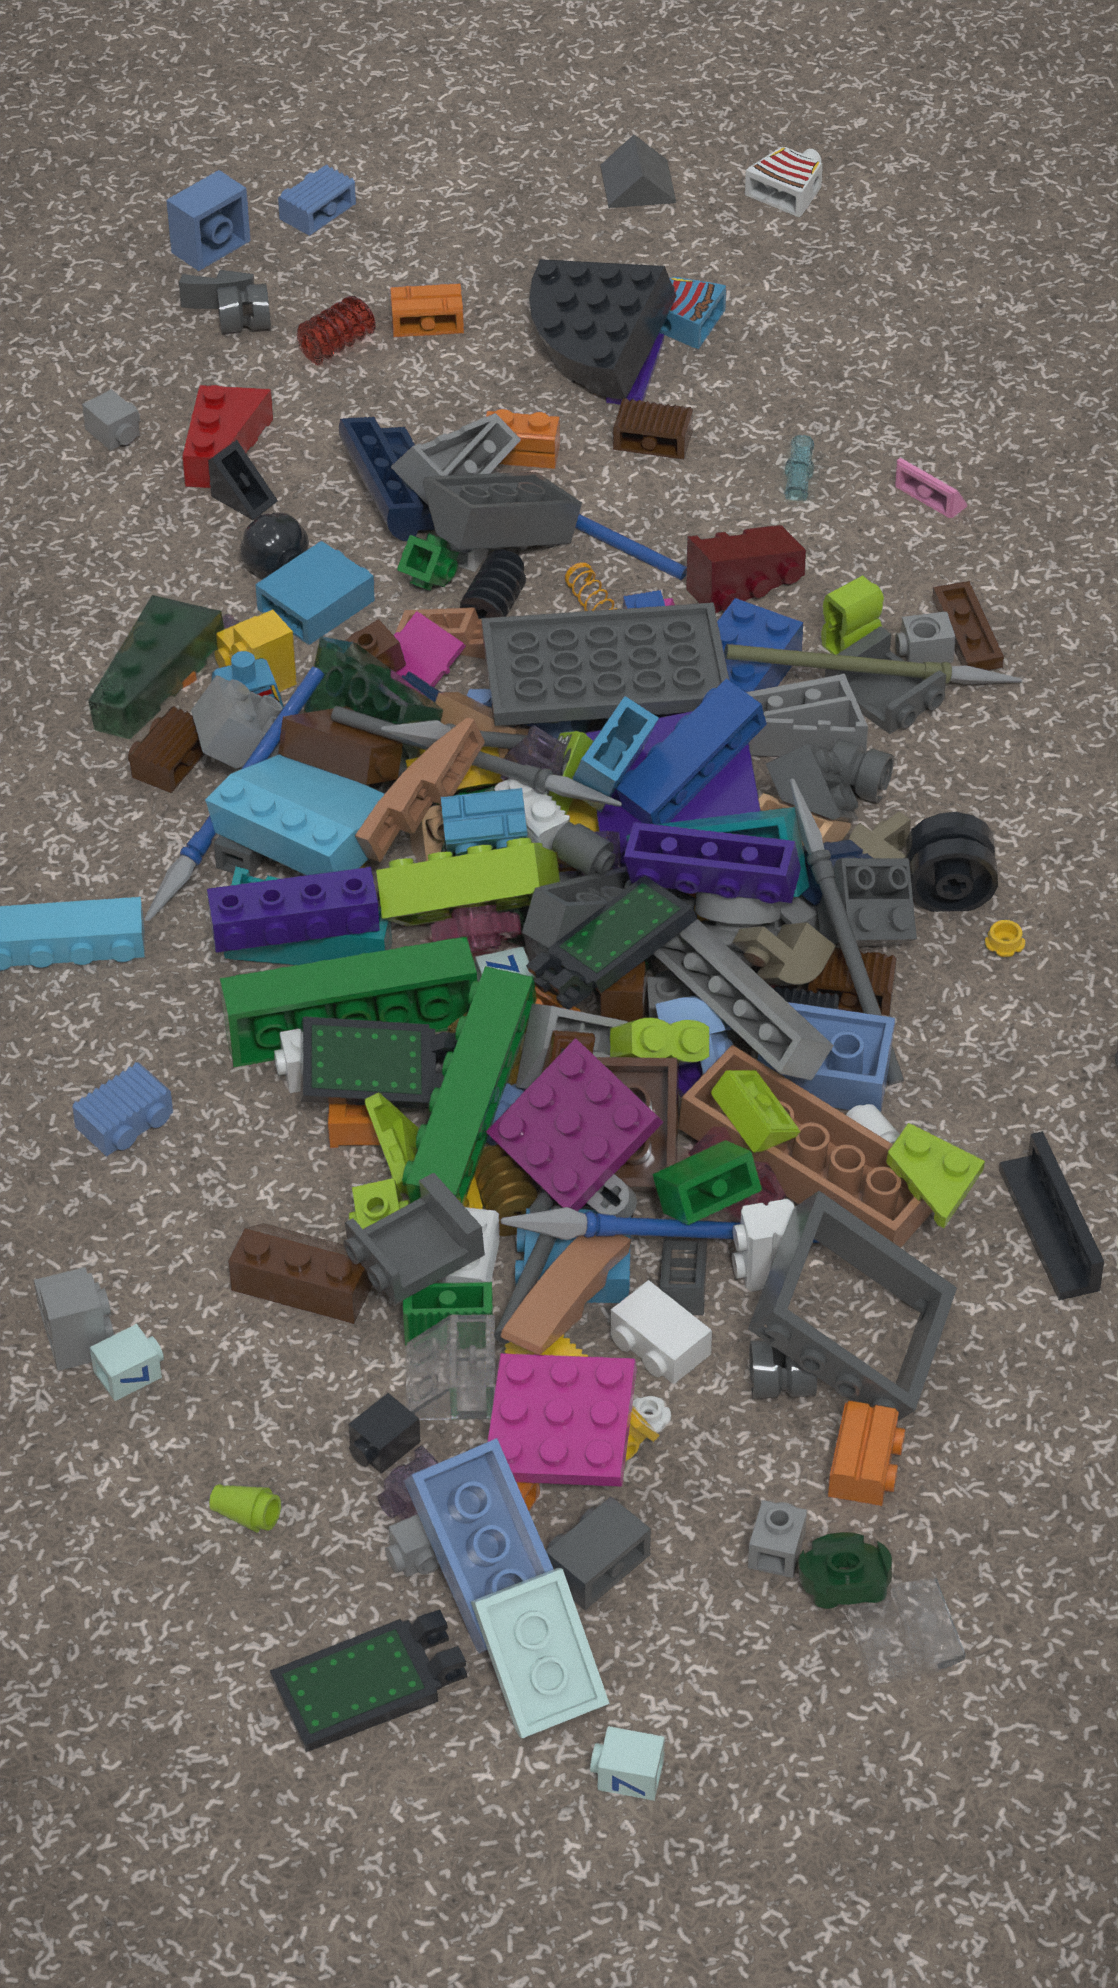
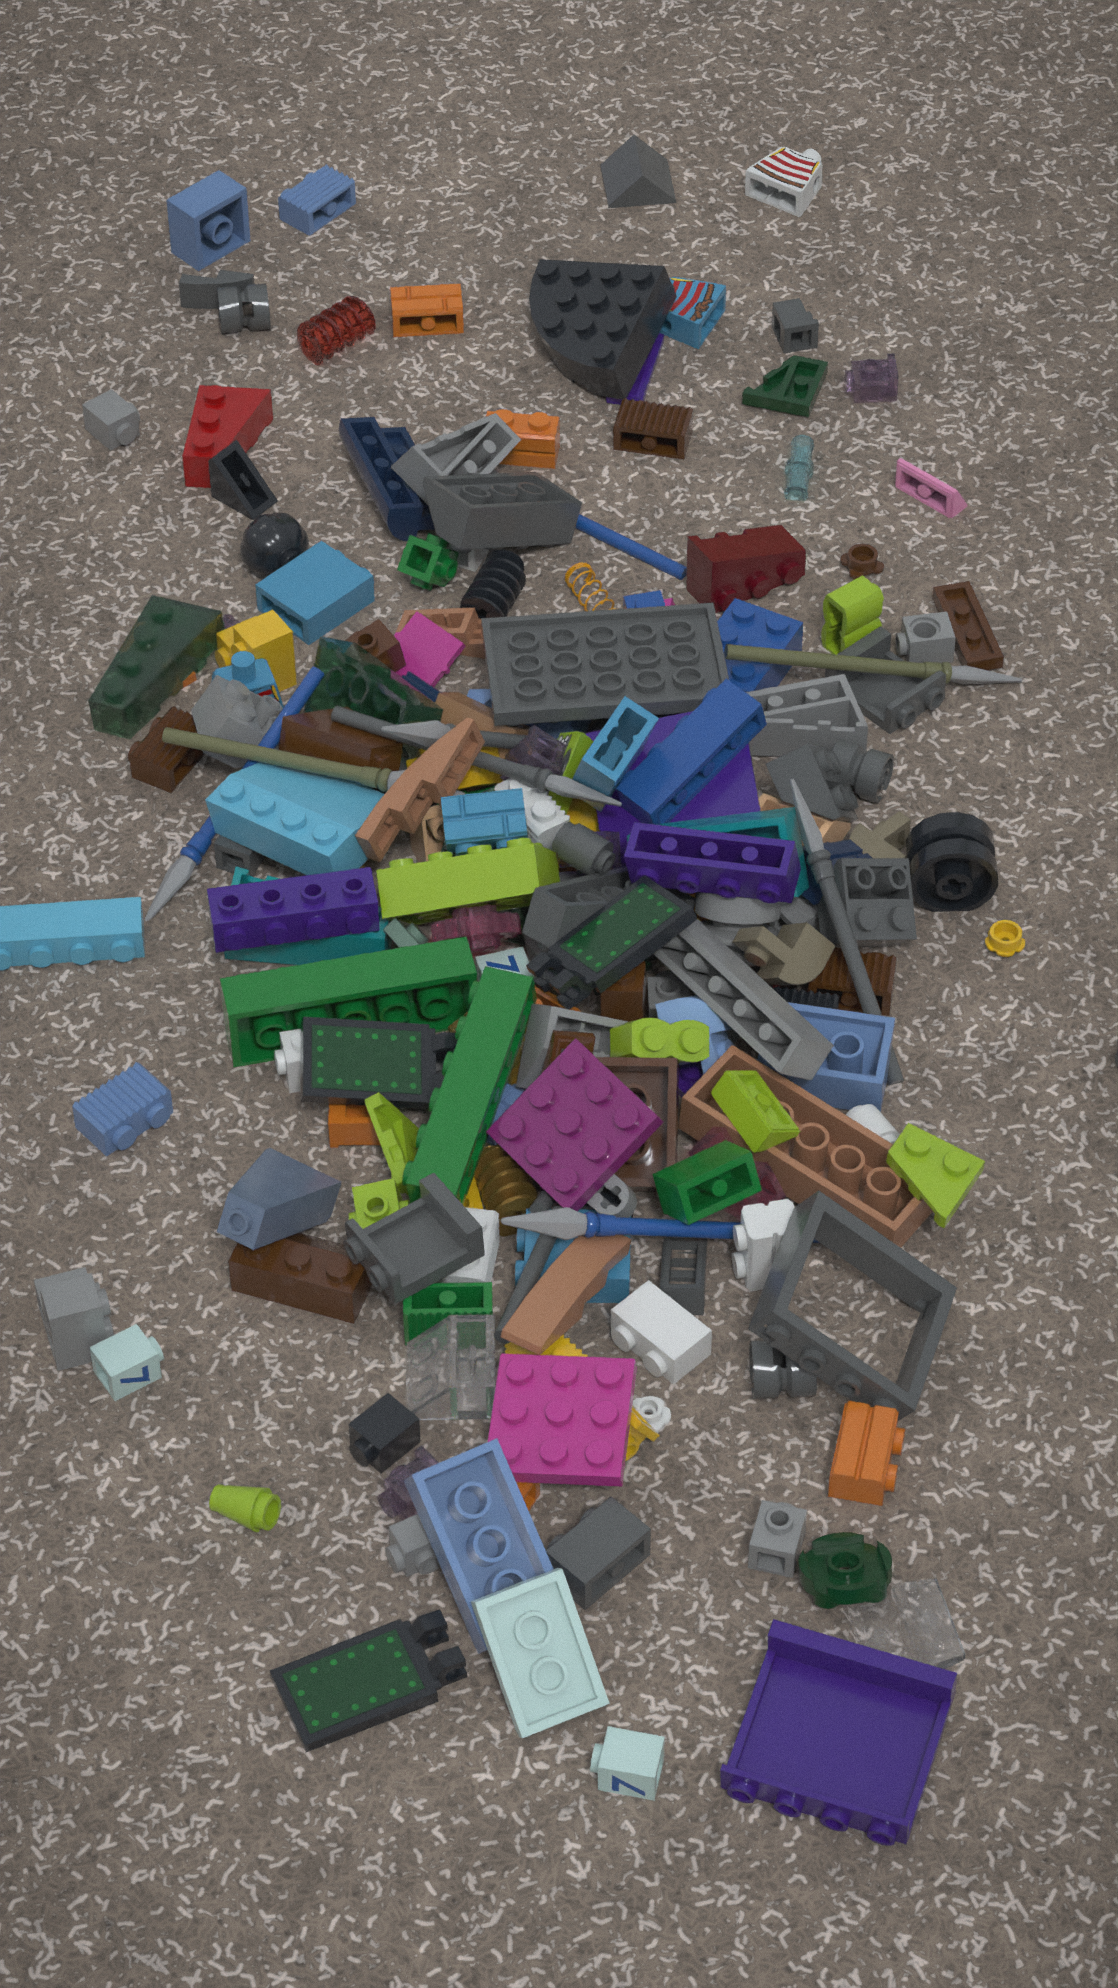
black fence [999,1131,1104,1301] -> none
none -> olive piece [162,727,465,796]
none -> sand blue slope [217,1148,342,1250]
none -> sand green plate [383,918,429,947]
none -> dark purple panel [720,1619,957,1846]
none -> dark green wing [742,355,828,417]
none -> dark grey brick [772,298,819,354]
none -> reddish brown plate [840,544,884,579]
none -> clear purple brick [844,353,899,403]

